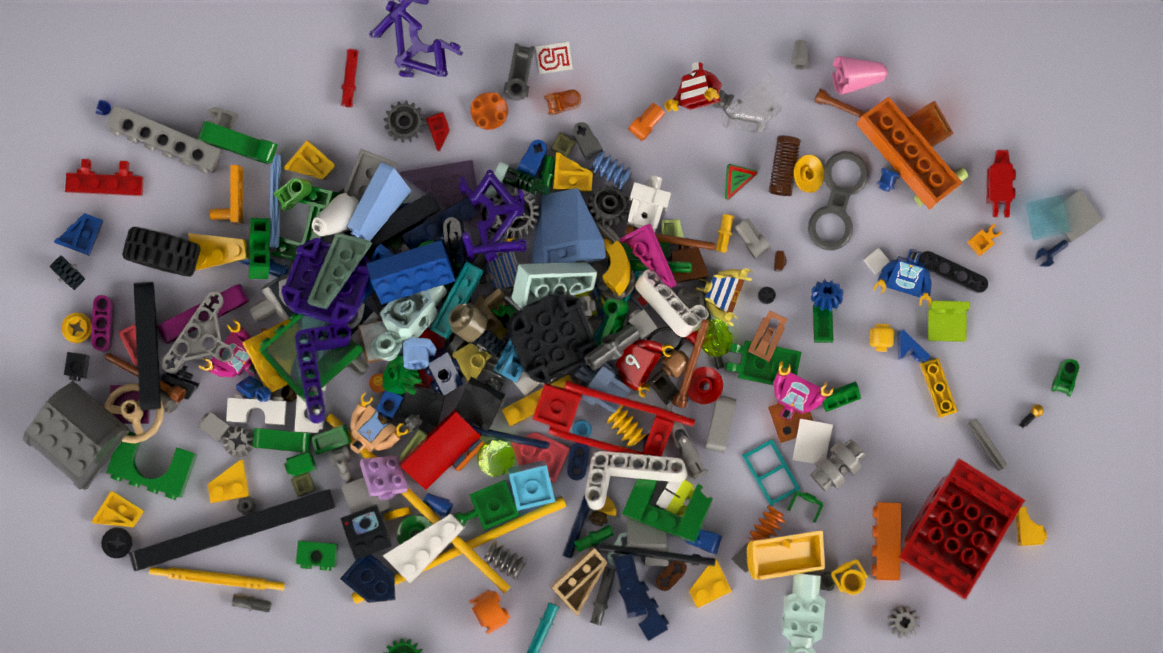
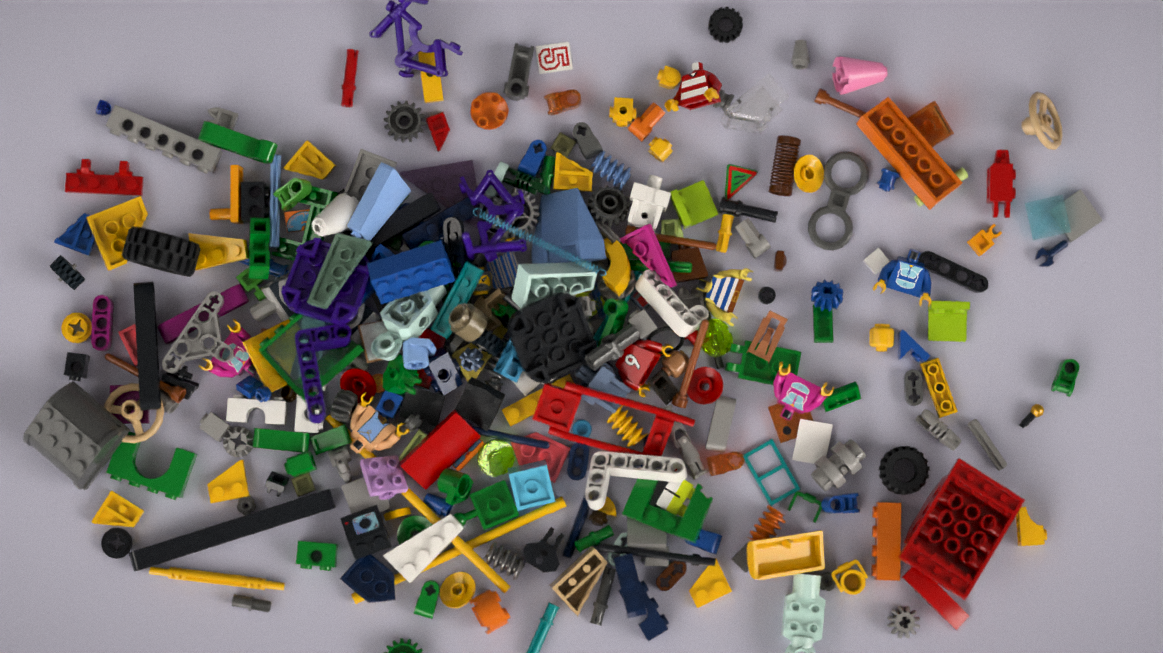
none -> yellow plate [86,196,148,271]
none -> bright green plate [236,267,266,302]
none -> black brick [241,181,270,222]
none -> black tile [265,471,290,497]
none -> slope [284,209,310,233]
none -> dark grey gear [330,389,358,423]
none -> red dish [340,368,377,403]
none -> green piece [414,580,440,619]
none -> yellow tile [418,51,444,104]
none -> green piece [438,468,473,506]
none -> yellow dish [440,572,476,608]
none -> sand blue gear [459,347,484,372]
none -> medium azure piece [473,208,607,276]
none -> head [473,267,493,295]
none -> black hinge [523,527,565,572]
none -> yellow brick [609,97,637,127]
none -> yellow plate [648,137,673,163]
none -> yellow plate [657,65,681,89]
none -> lime bracket [670,180,718,230]
none -> clear orange piece [706,452,744,476]
none -> black tyre [708,7,743,43]
none -> black pin [719,196,778,223]
none -> blue piece [821,493,860,514]
none -> black tyre [878,446,930,495]
none -> red slope [902,567,969,630]
none -> dark grey beam [904,369,923,406]
none -> light grey hinge [915,409,961,451]
none -> tan piece [1022,92,1063,150]

